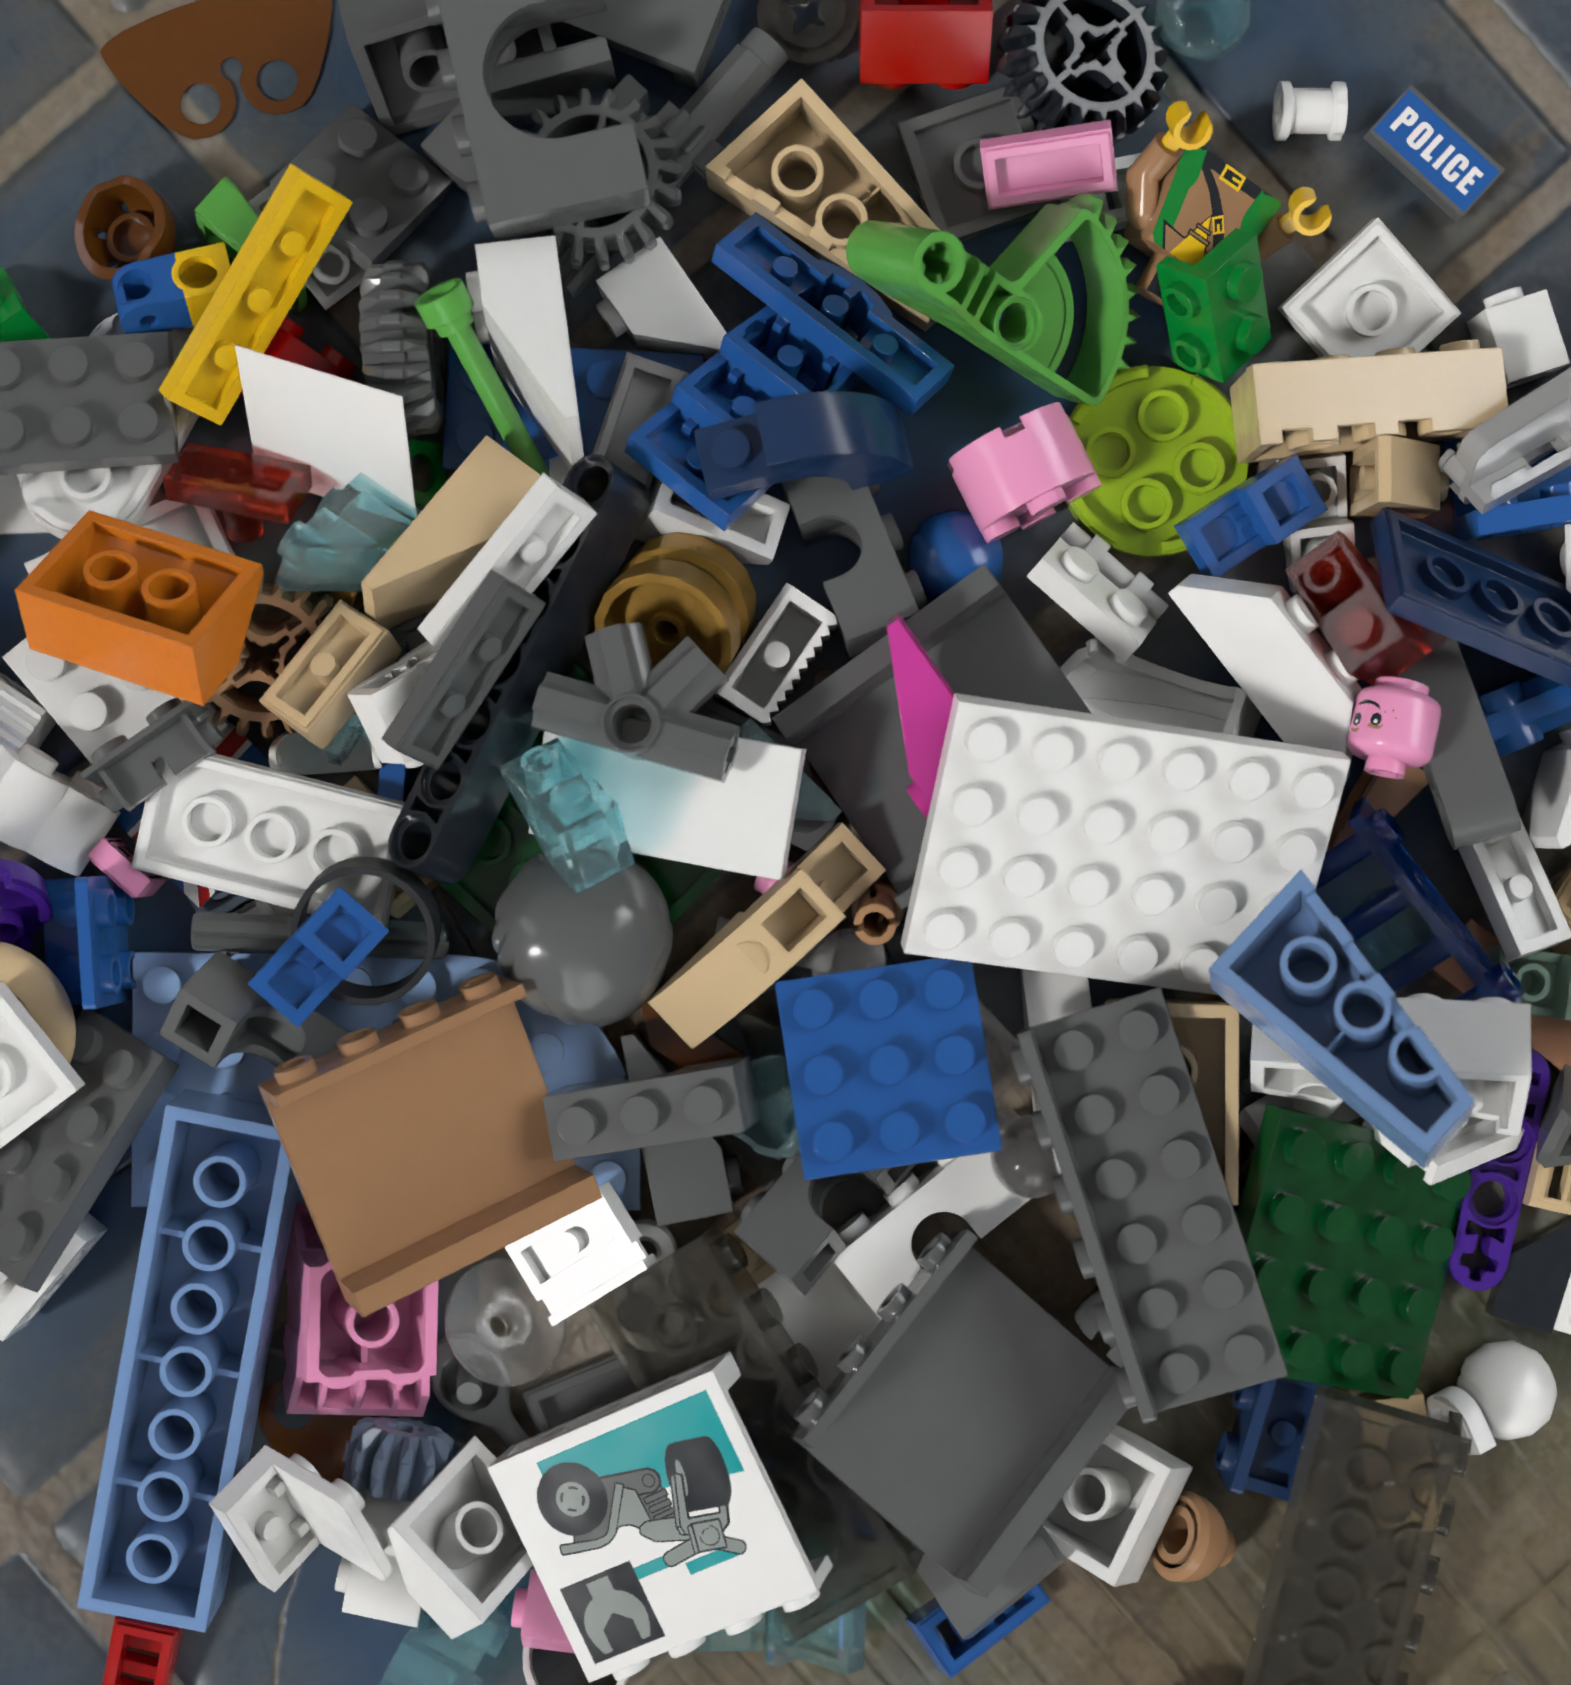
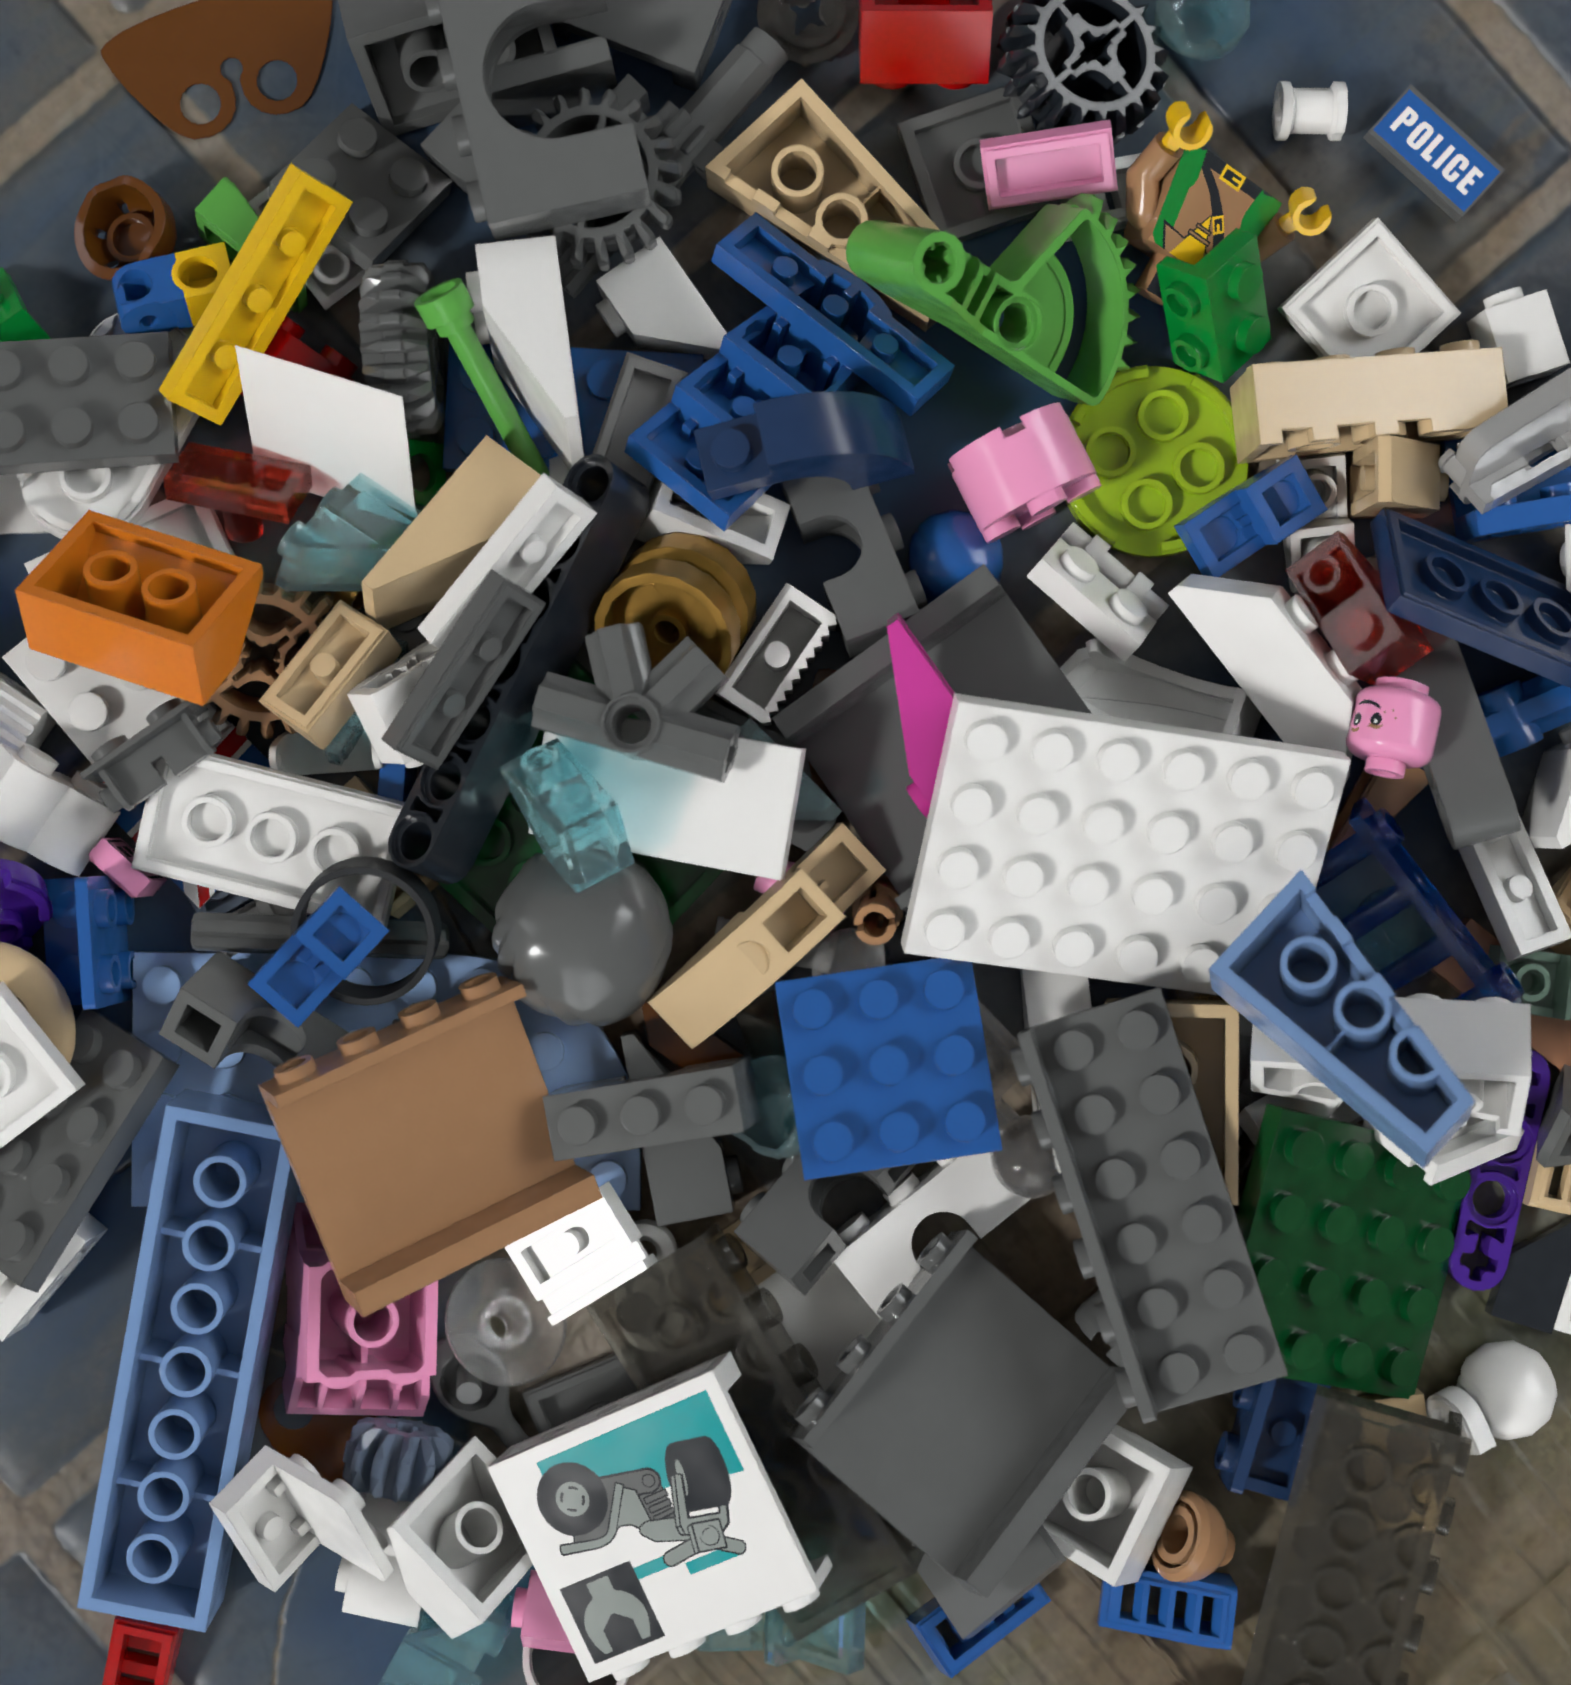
none -> blue slope [1097,1564,1238,1650]

